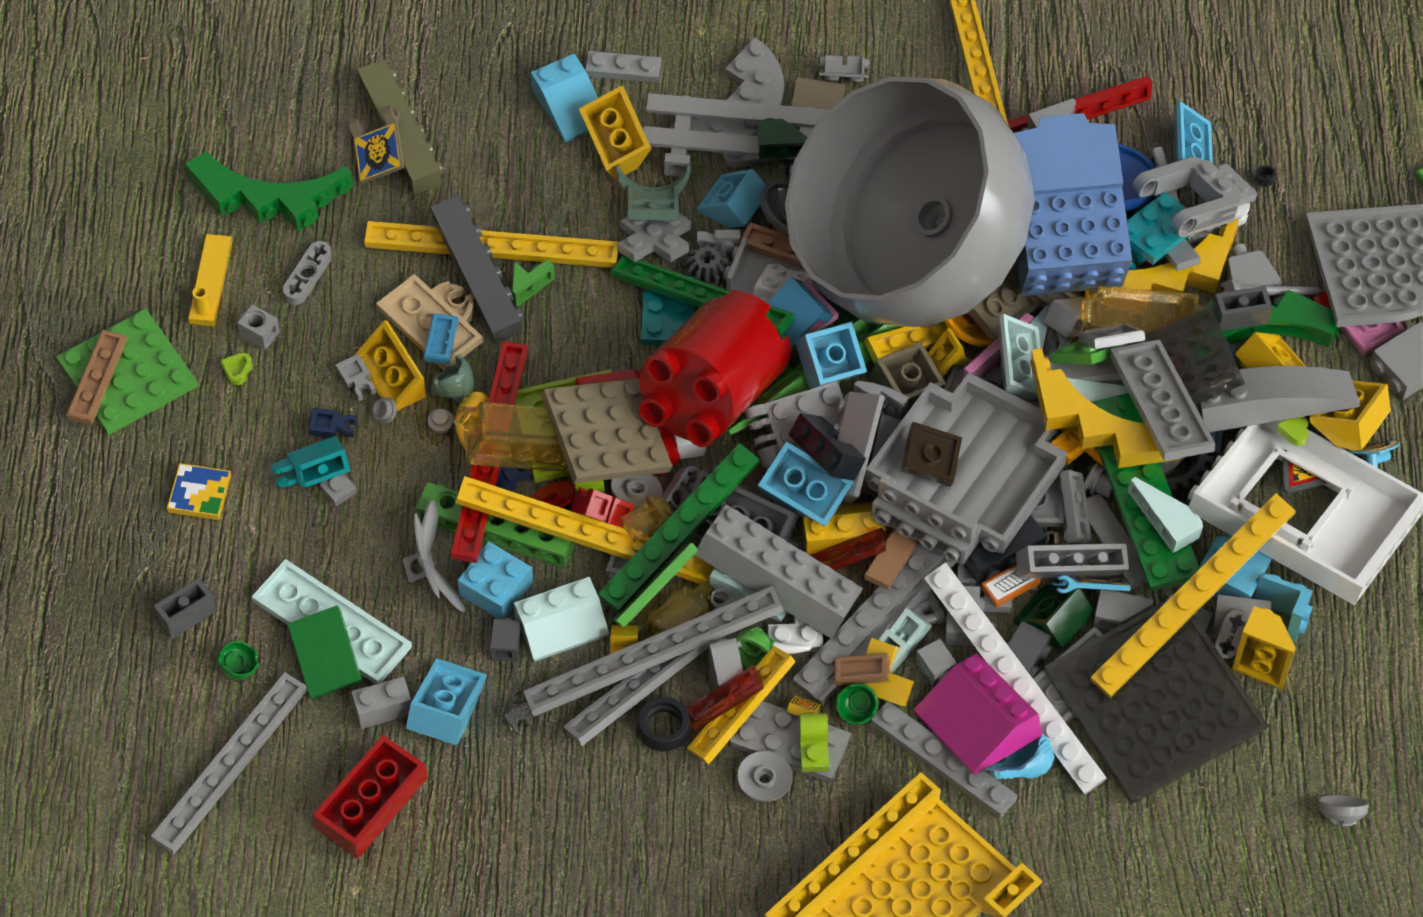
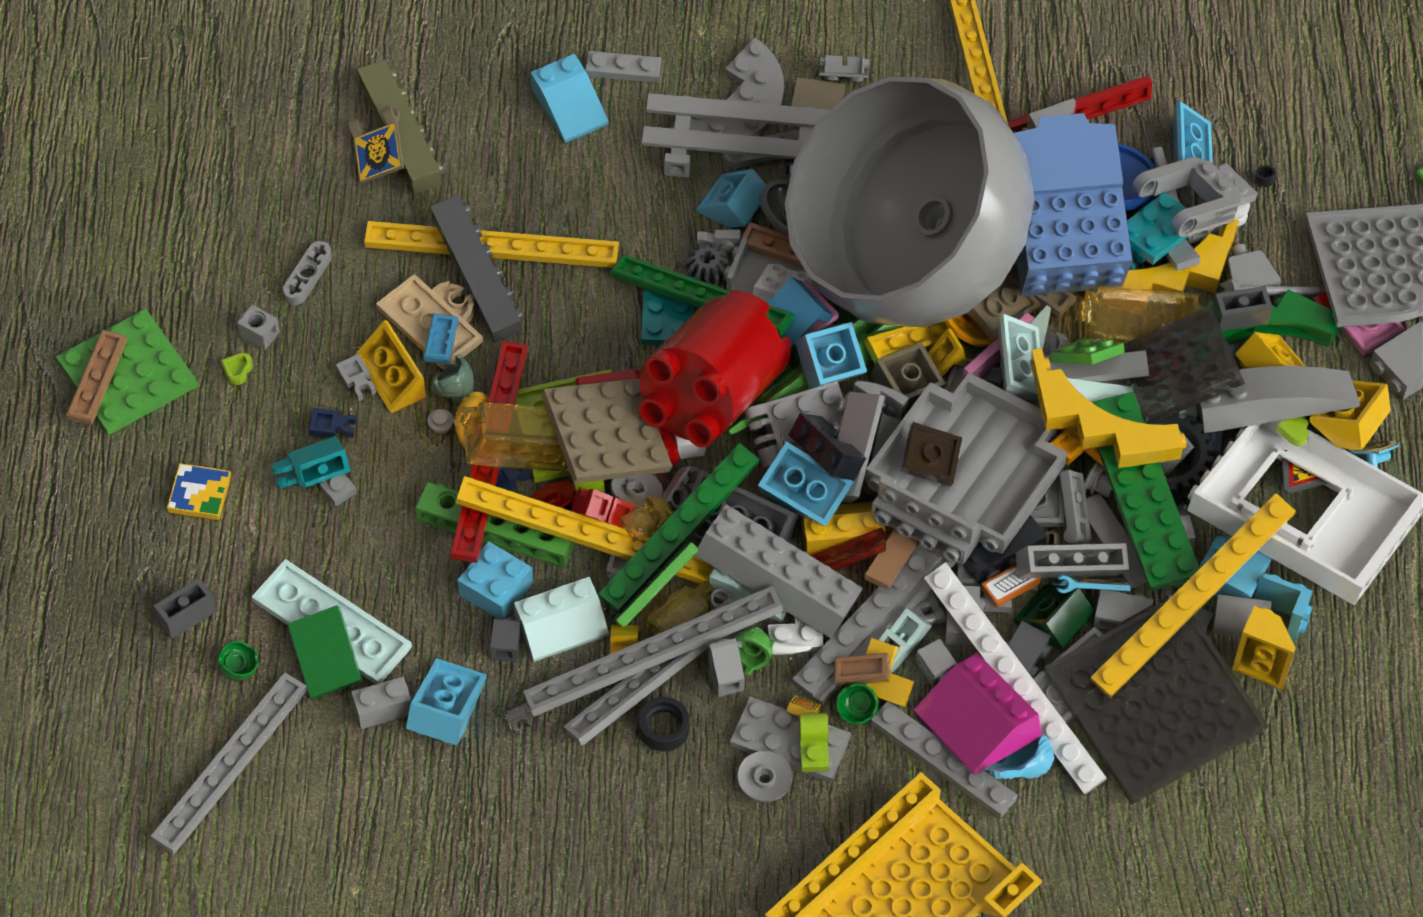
green arch [185,151,354,231] -> none
yellow piece [188,234,232,327] -> none
red brick [313,735,428,859] -> none
light grey plate [372,397,397,424] -> none
light grey piece [403,500,465,612] -> none
bright green slope [512,259,555,307] -> none
yellow slope [579,85,652,180] -> none
sand green piece [616,165,691,222] -> none
light grey plate [617,213,691,263] -> none
clear red tile [686,665,764,731] -> none
yellow plate [687,646,796,764] -> none
dark green slope [757,118,808,159] -> none
light grey slope [1044,297,1090,338] -> none
light grey tile [1079,323,1145,349] -> none
light grey plate [1110,340,1215,461] -> none
light aqua slope [1128,477,1203,553] -> none
light grey beam [1214,608,1248,659] -> none
light grey piece [1318,795,1369,826] -> none

